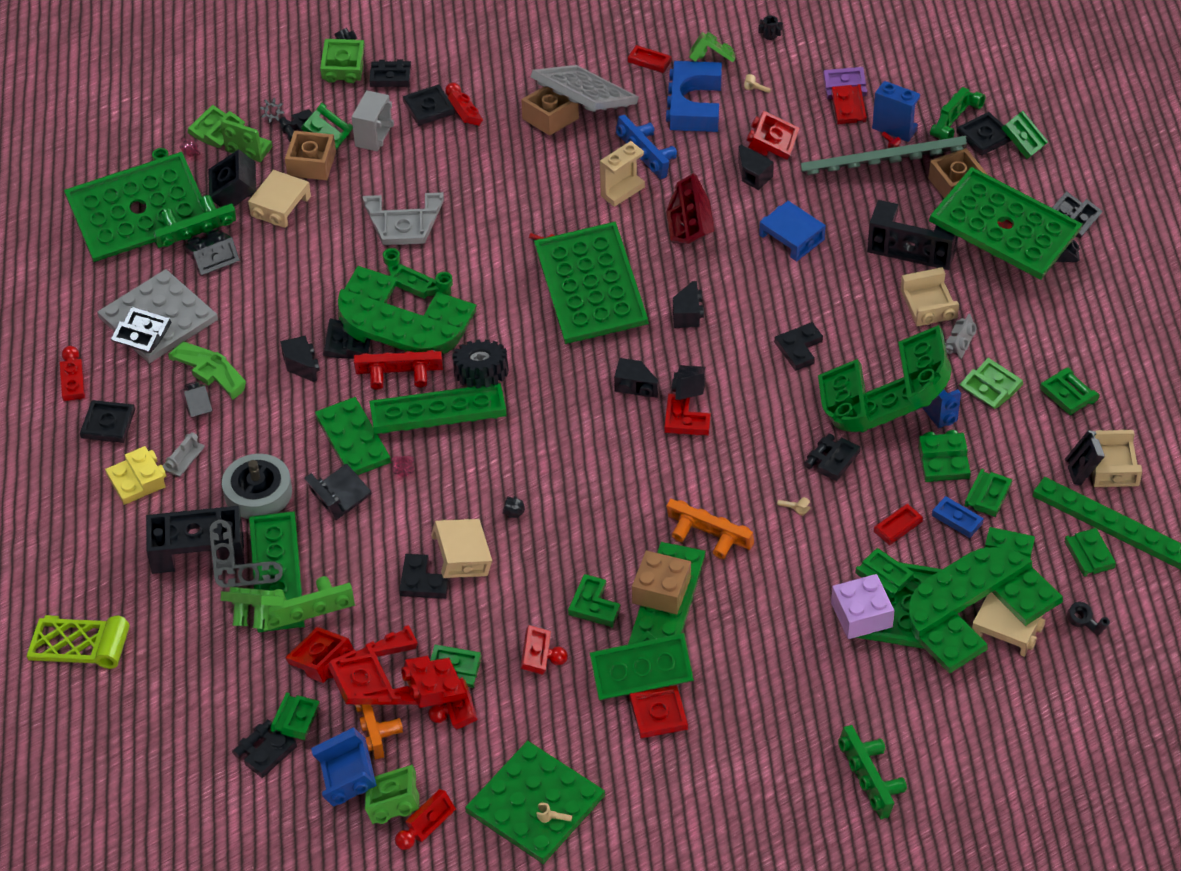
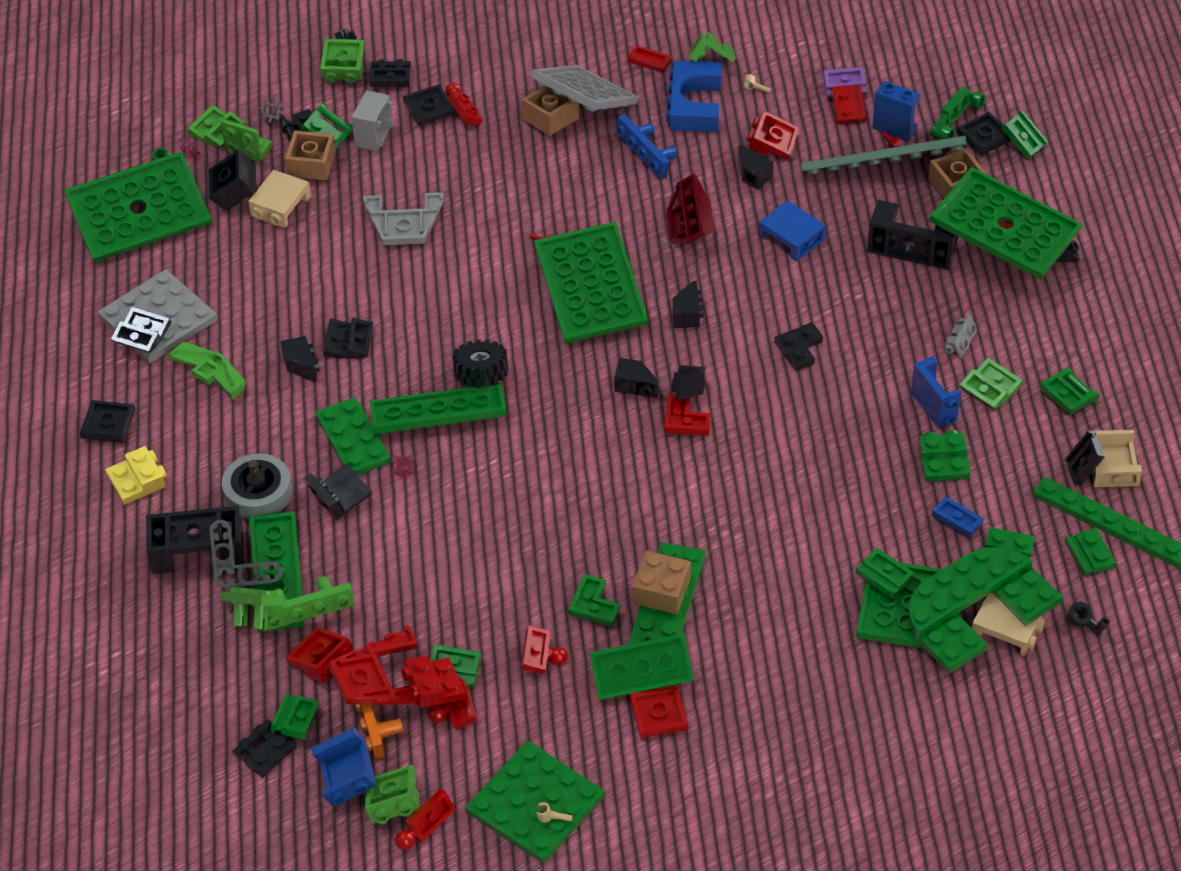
lime piece [27,615,130,669] -> none
red plate [60,346,85,401] -> none
green plate [154,195,236,248] -> none
light grey hinge [163,432,205,477] -> none
slope [180,381,212,417] -> none
black bracket [183,230,240,275] -> none
green plate [338,266,477,355] -> none
red plate [354,350,443,390] -> none
green plate [383,248,453,299] -> none
black plate [399,554,449,599] -> none
tan panel [431,519,492,578] -> none
black plate [502,496,525,518] -> none
tan panel [600,141,645,207] -> none
orange plate [666,498,754,559] -> none
black gear [758,15,783,40] -> none
tan hand [777,497,811,515] -> none
black plate [804,433,861,481] -> none
green plate [818,325,952,432] -> none
lavender brick [831,574,894,639] -> none
green plate [838,725,907,820] -> none
red tile [874,504,923,546] -> none
tan panel [900,267,959,326] -> none
green plate [964,468,1013,517] -> none
black slope [1052,191,1103,238] -> none

